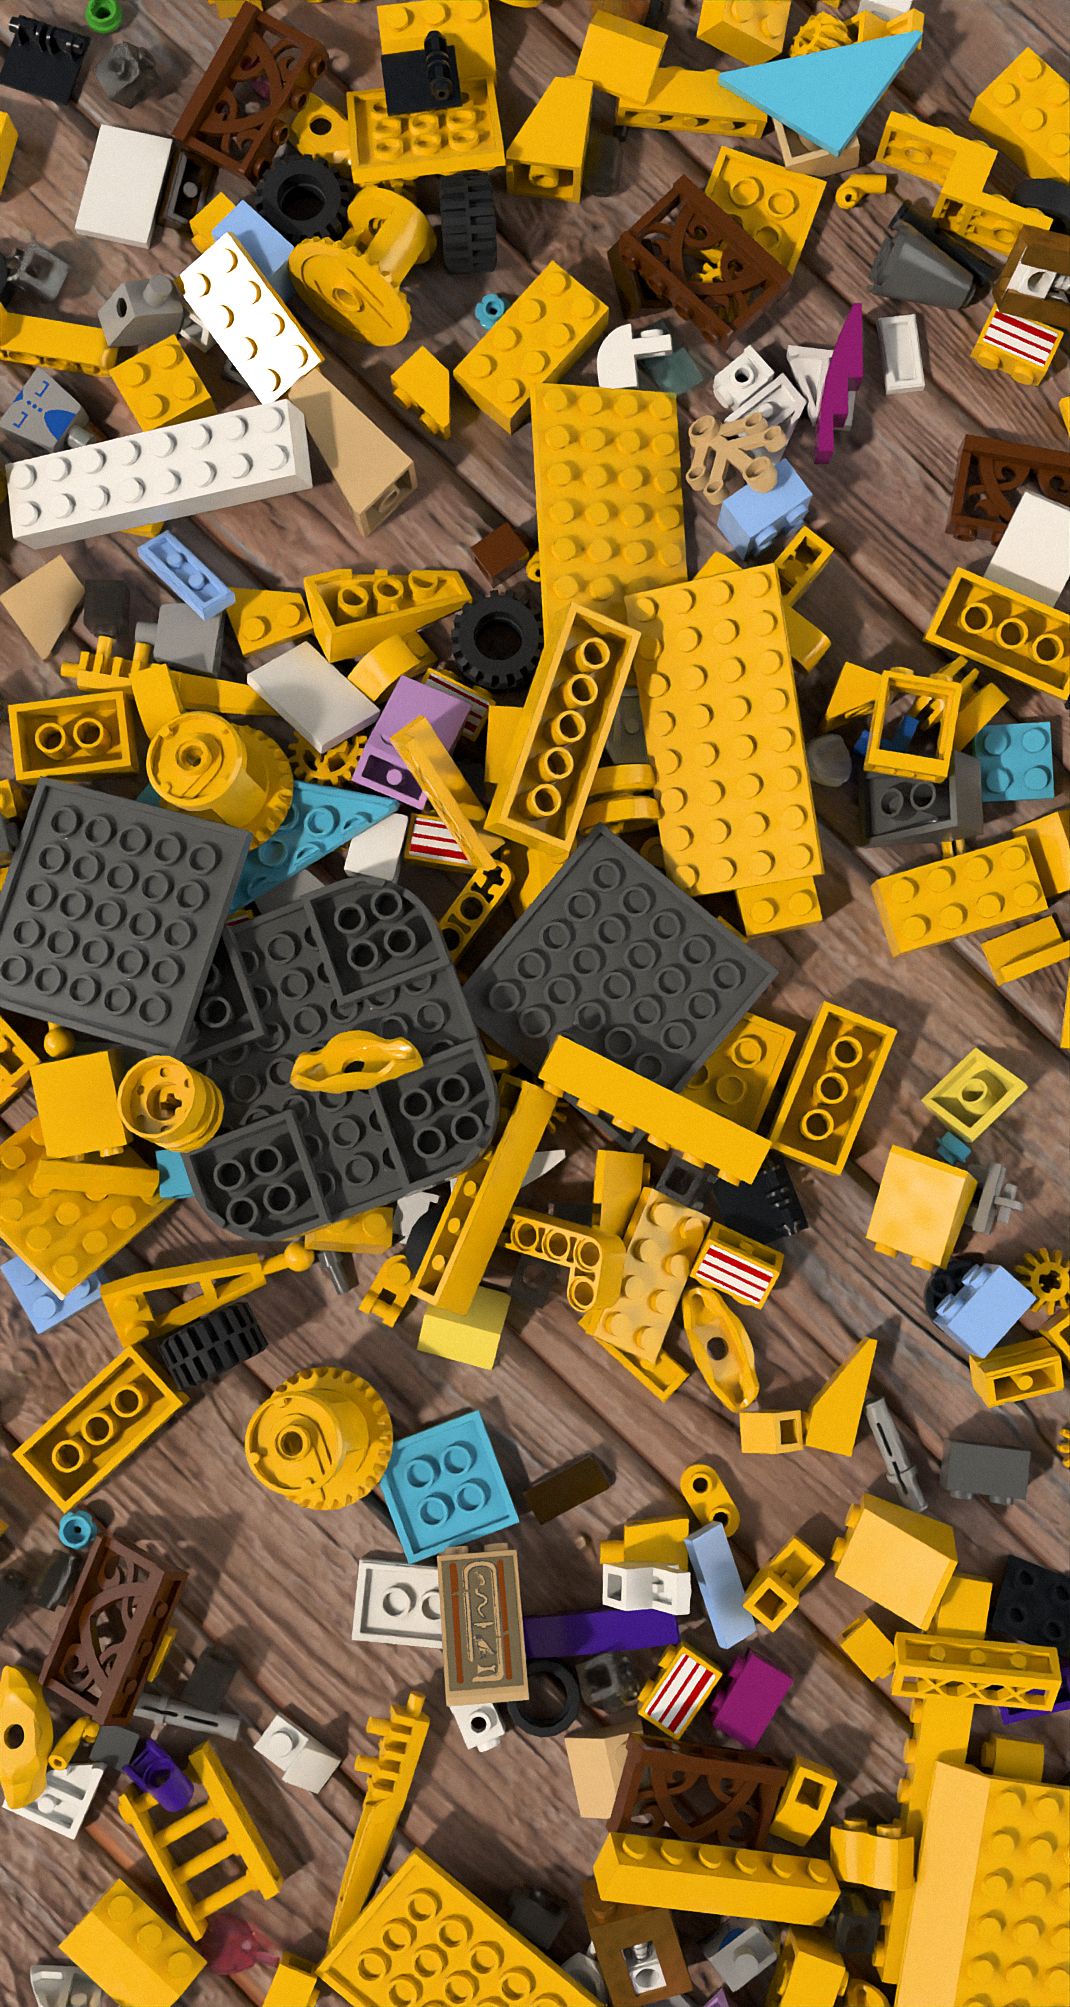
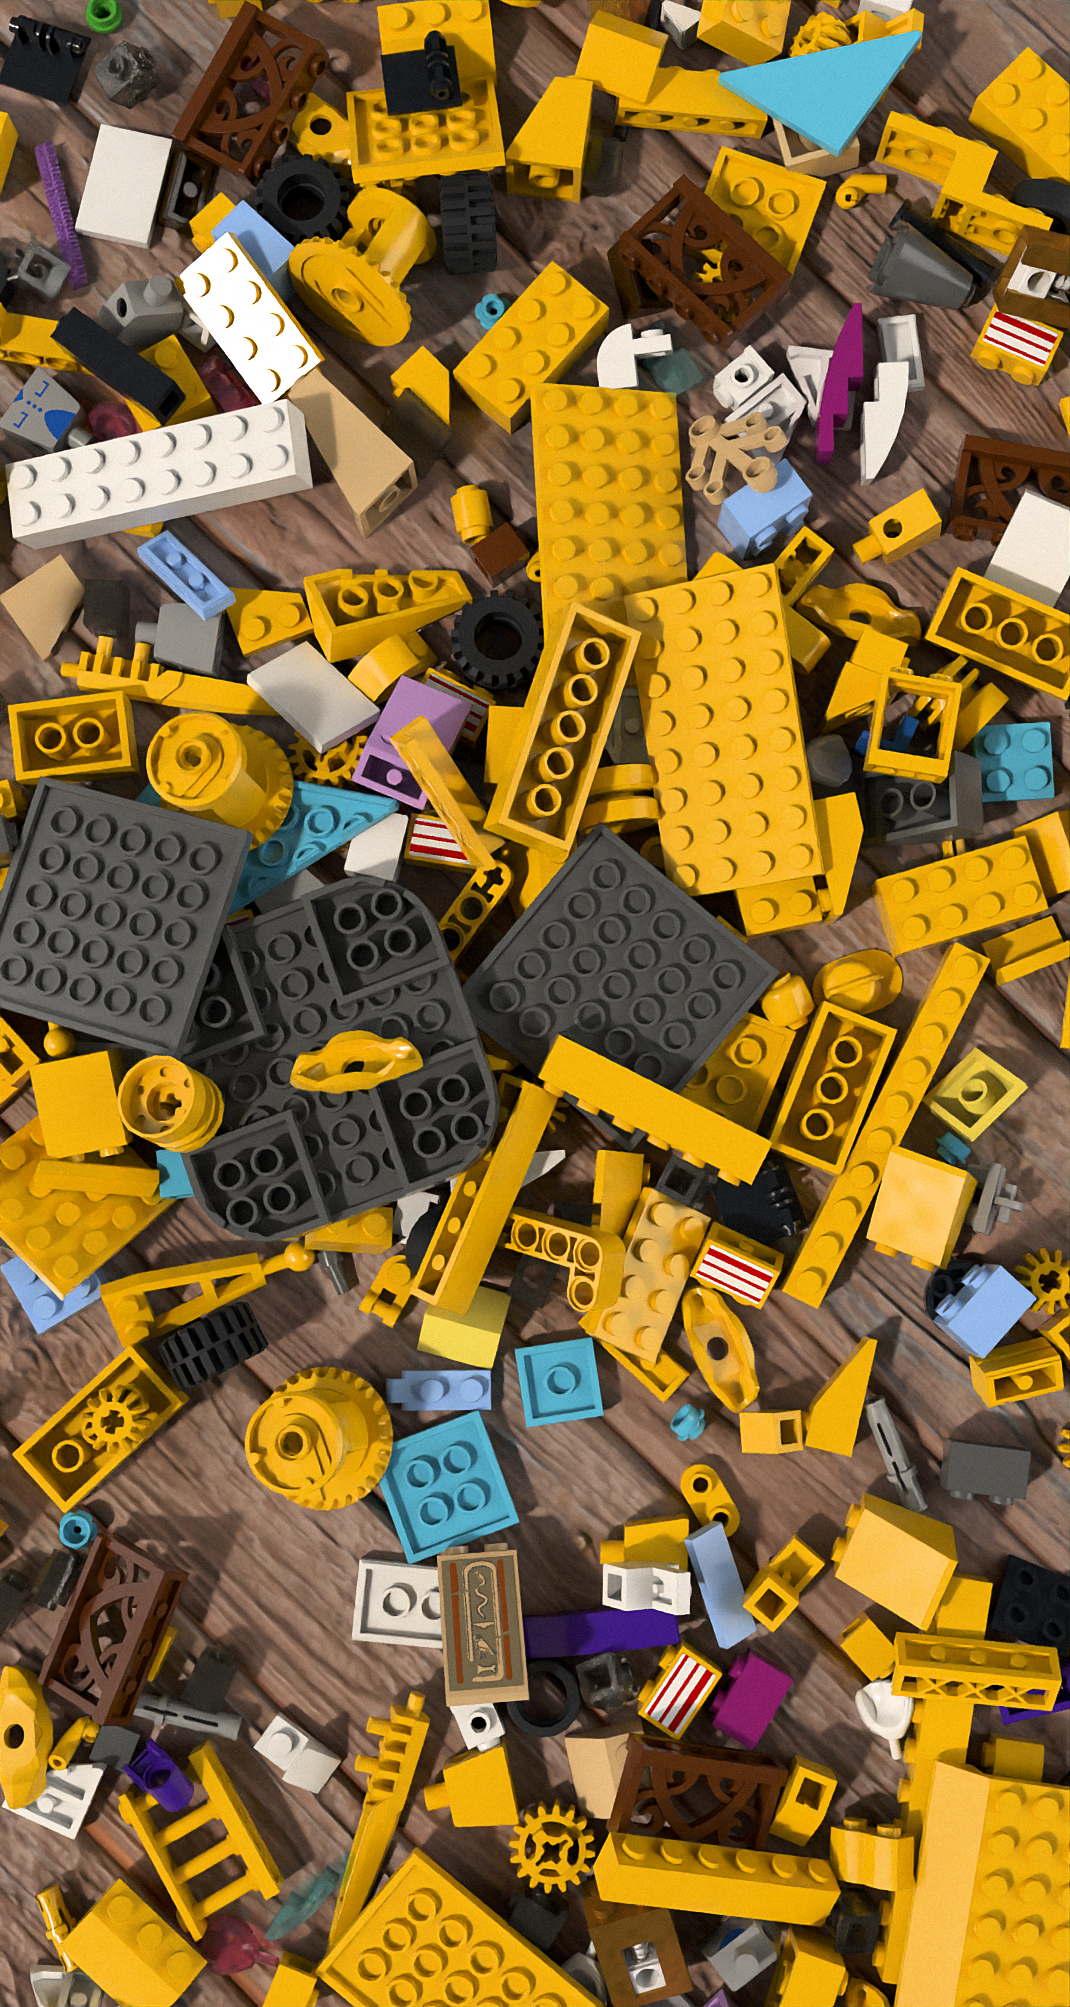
yellow brick [129,664,187,741] -> none
dark brown slope [522,1453,610,1525] -> none
none -> medium lavender axle [34,142,90,290]
none -> yellow pin [34,1883,78,1973]
none -> black brick [50,307,187,427]
none -> clear pink piece [80,398,137,442]
none -> yellow gear [81,1385,151,1455]
none -> clear pink beam [197,355,257,412]
none -> clear light blue slope [264,1865,340,1942]
none -> clear smoke piece [379,387,455,480]
none -> light blue hinge [386,1369,491,1411]
none -> yellow torso [423,1737,520,1827]
none -> yellow brick [450,485,494,545]
none -> yellow gear [509,1799,596,1893]
none -> medium azure plate [515,1336,604,1428]
none -> white slope [660,0,701,50]
none -> medium azure plate [670,1403,706,1441]
none -> yellow head [758,971,814,1030]
none -> yellow brick [778,942,991,1309]
none -> yellow piece [795,583,922,647]
none -> yellow piece [812,949,903,1016]
none -> yellow slope [813,792,864,926]
none -> yellow brick [849,627,910,675]
none -> yellow torso [852,488,942,565]
none -> white piece [855,1679,915,1760]
none -> white slope [859,362,909,486]

